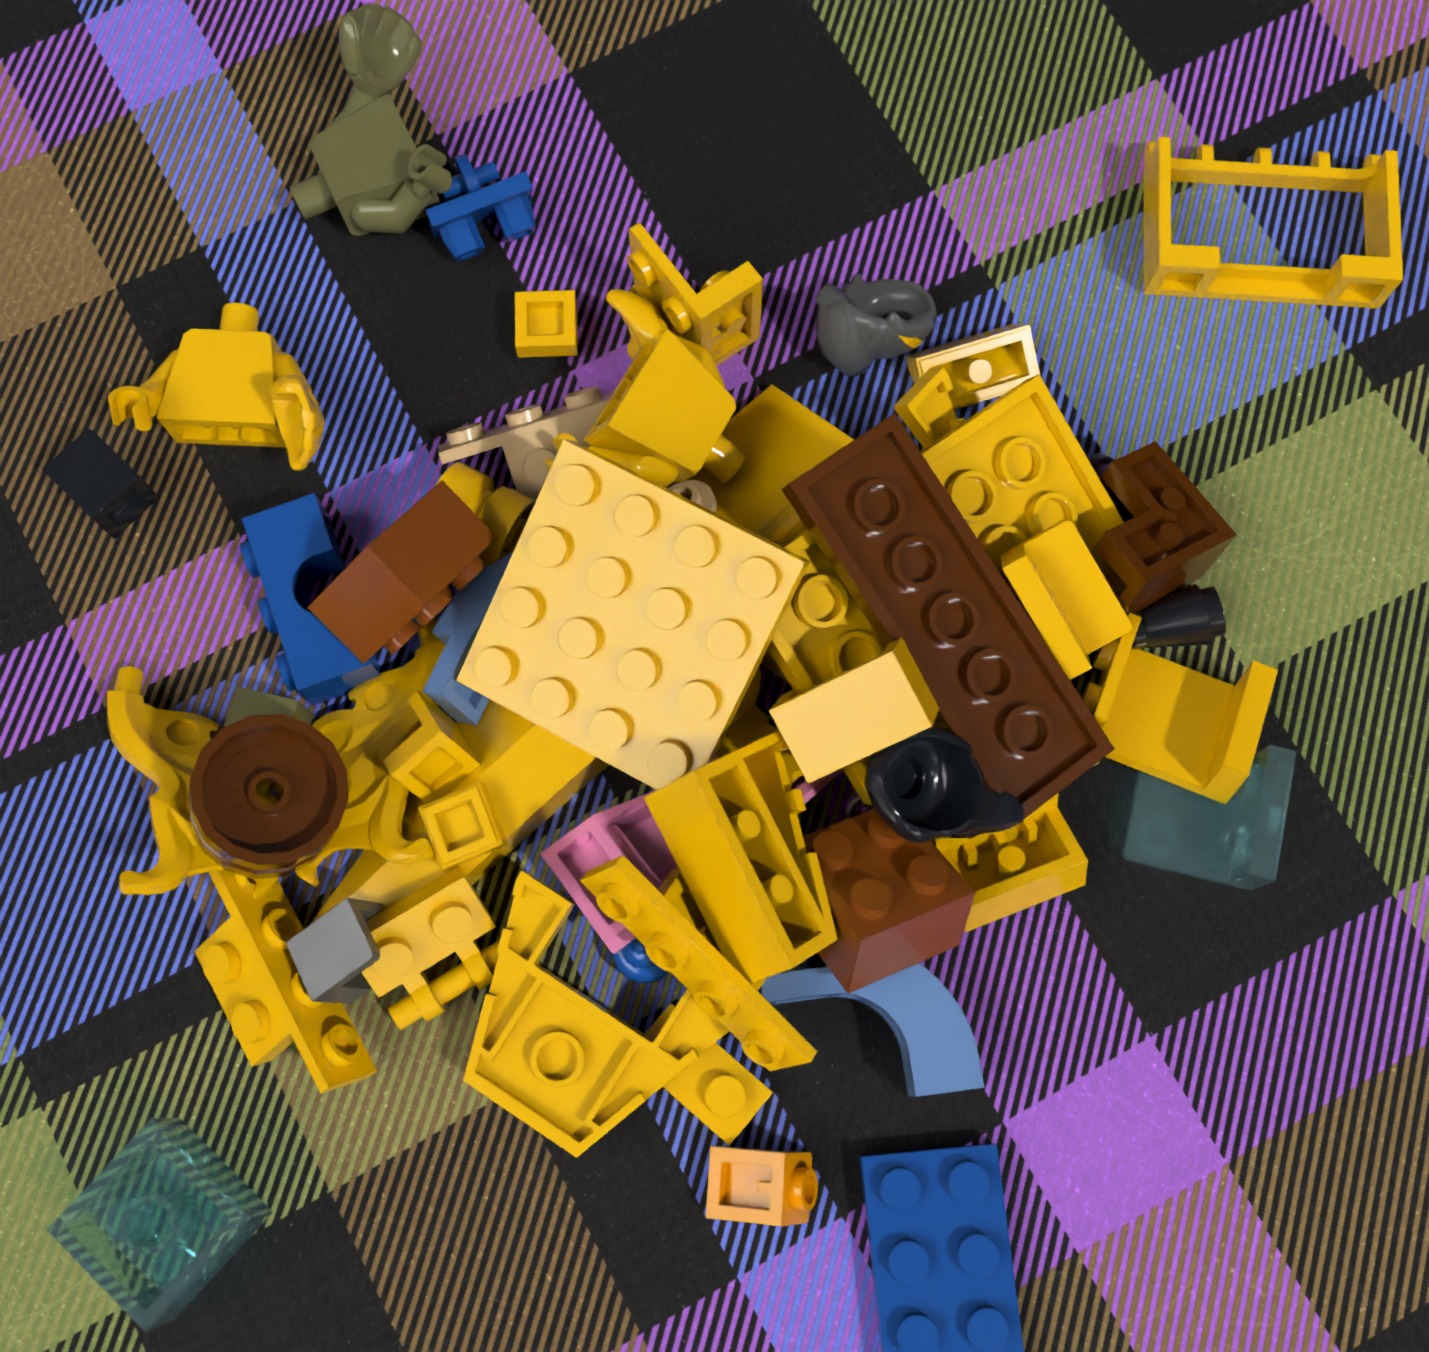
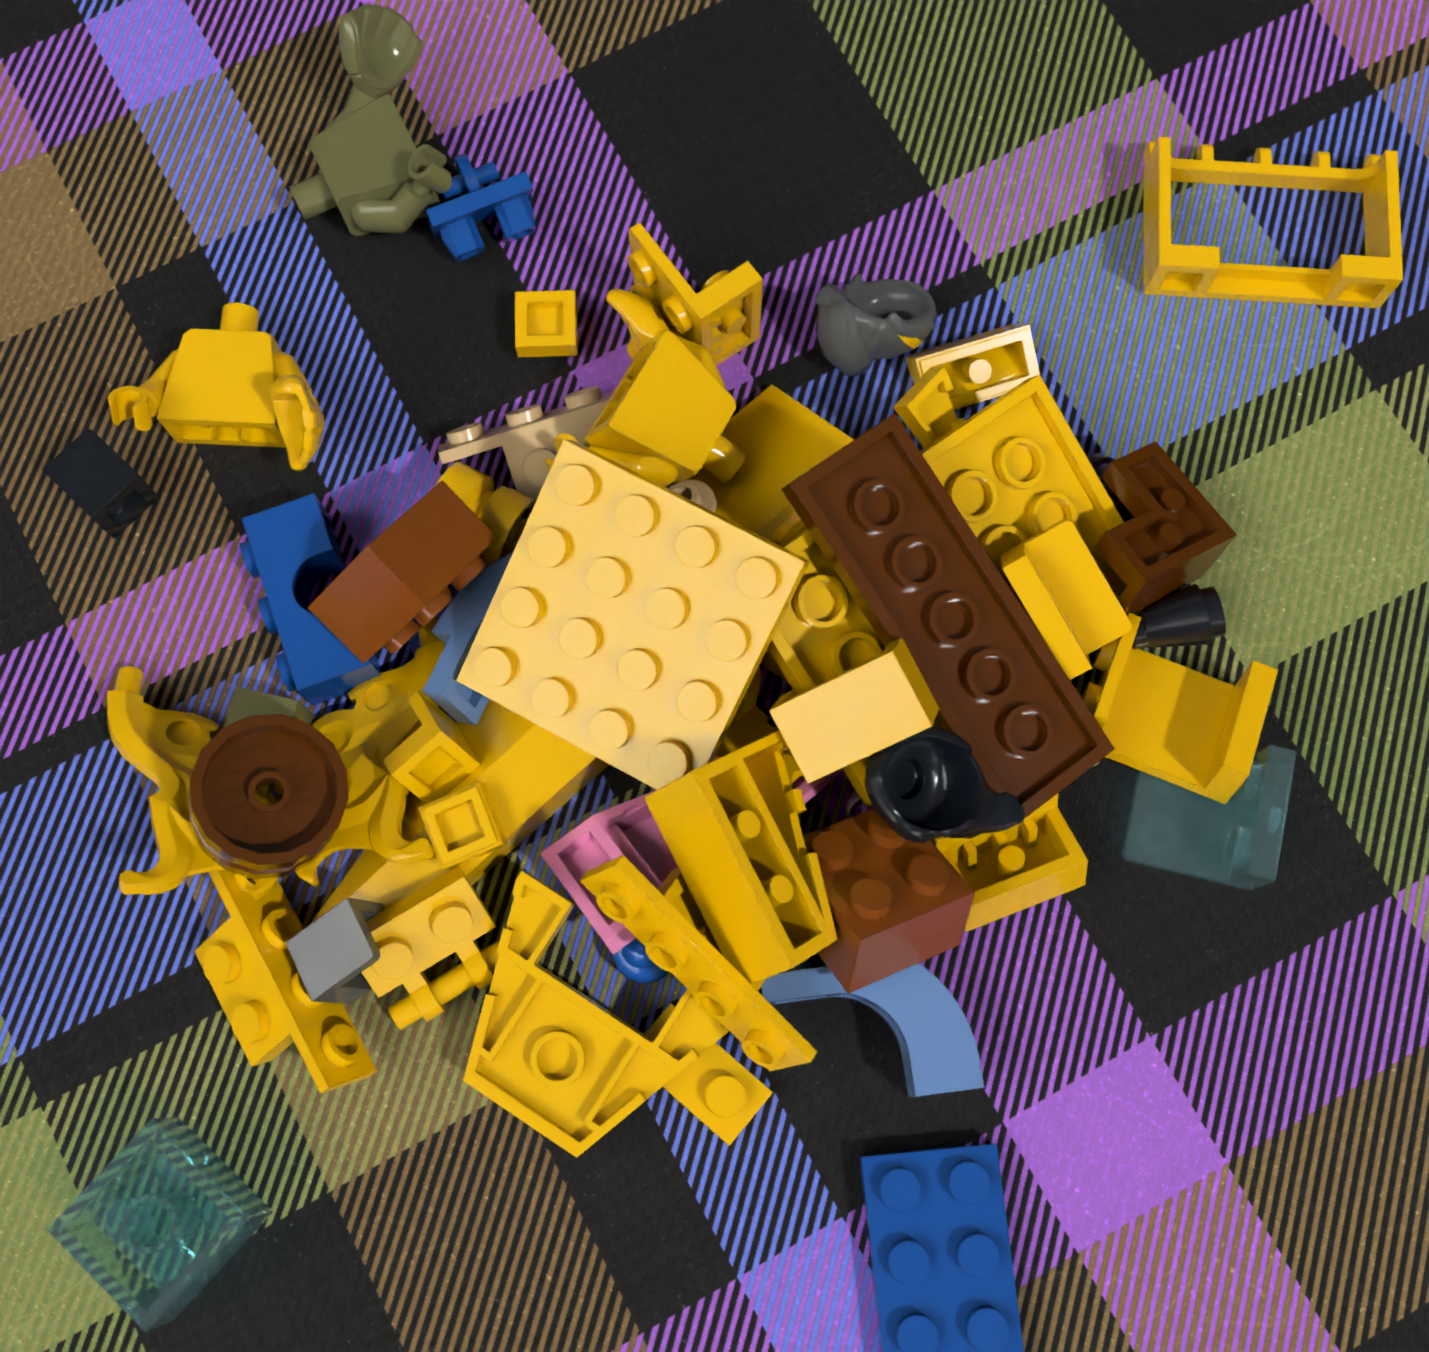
light orange bracket [706,1146,818,1226] -> none

